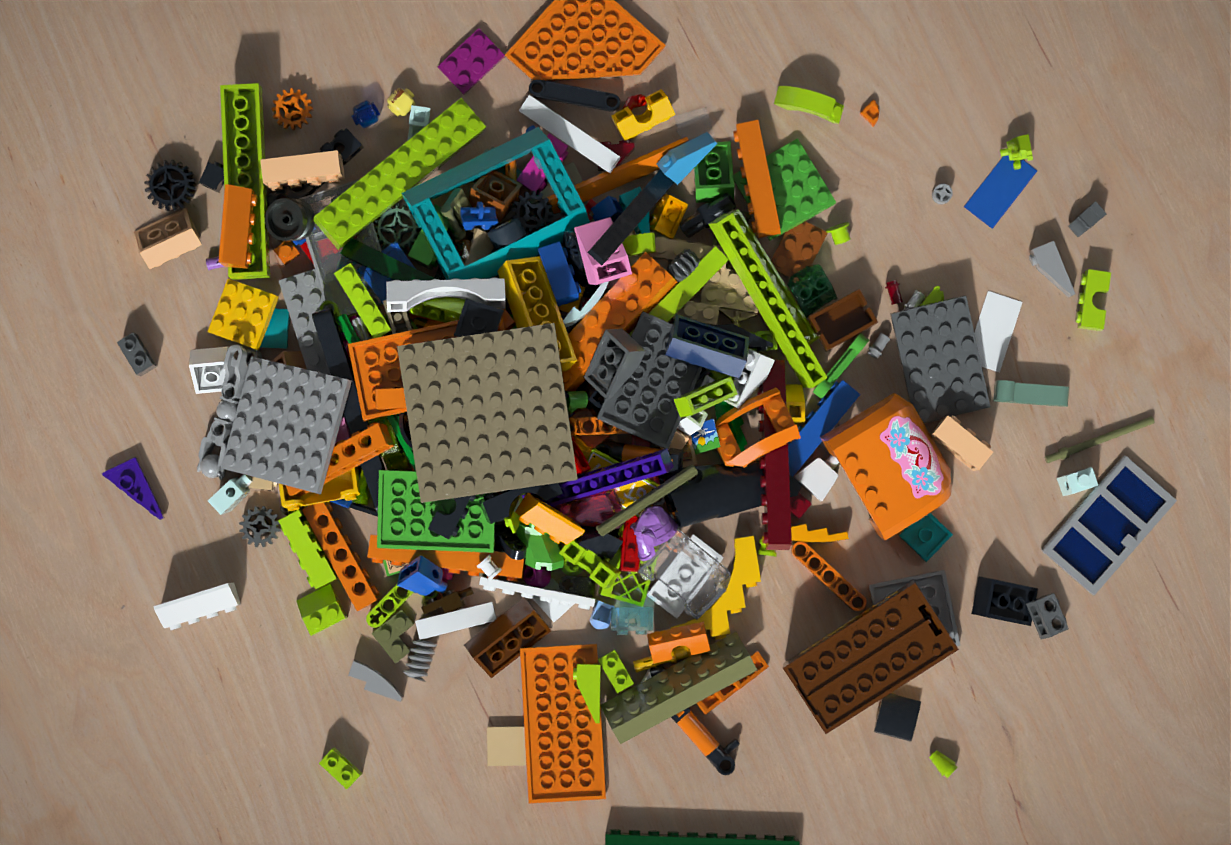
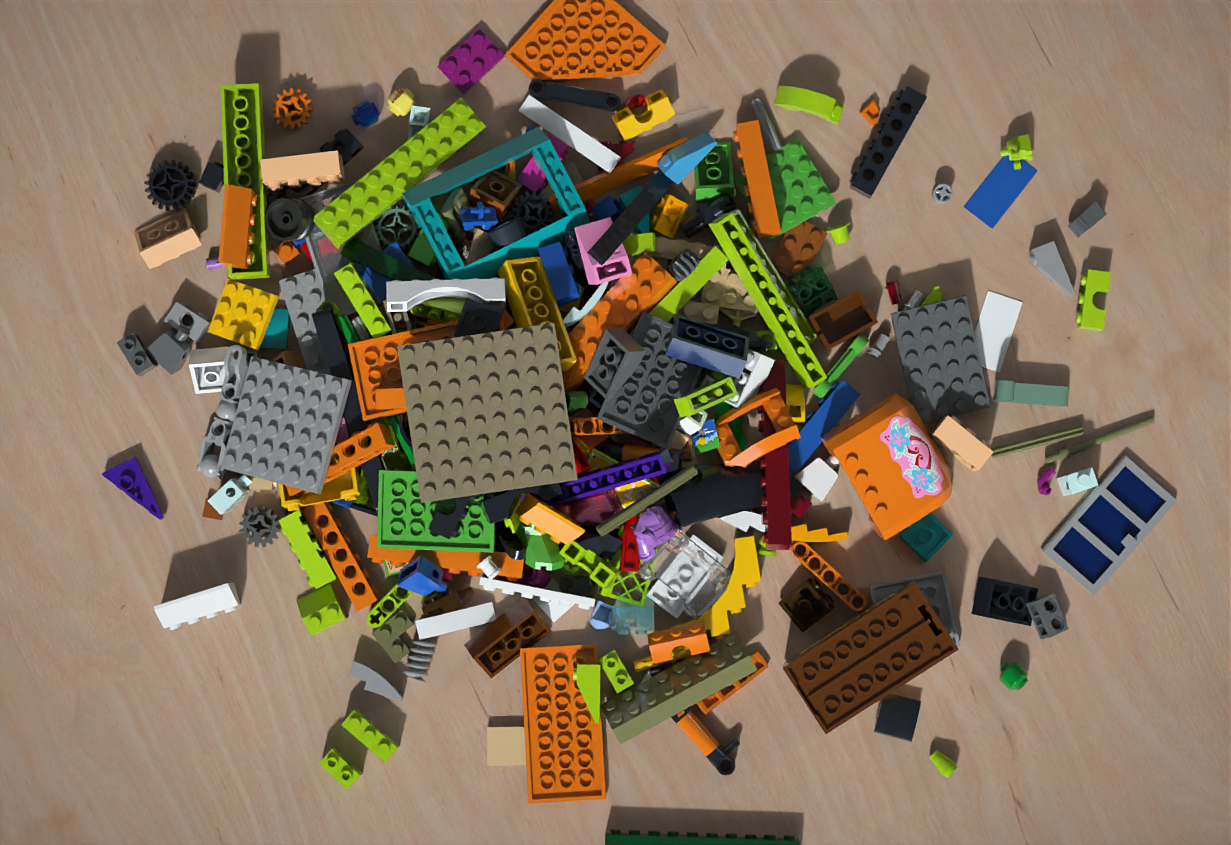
none -> dark grey torso [145,327,192,375]
none -> light grey brick [164,302,210,343]
none -> dark orange tile [202,498,223,520]
none -> lime arch [341,708,400,762]
none -> white slope [719,511,765,532]
none -> light grey axle [751,98,782,152]
none -> dark brown plate [778,577,834,633]
none -> black brick [849,86,927,199]
none -> olive axle [991,425,1084,458]
none -> green head [999,662,1028,691]
none -> magenta arm [1037,467,1056,495]

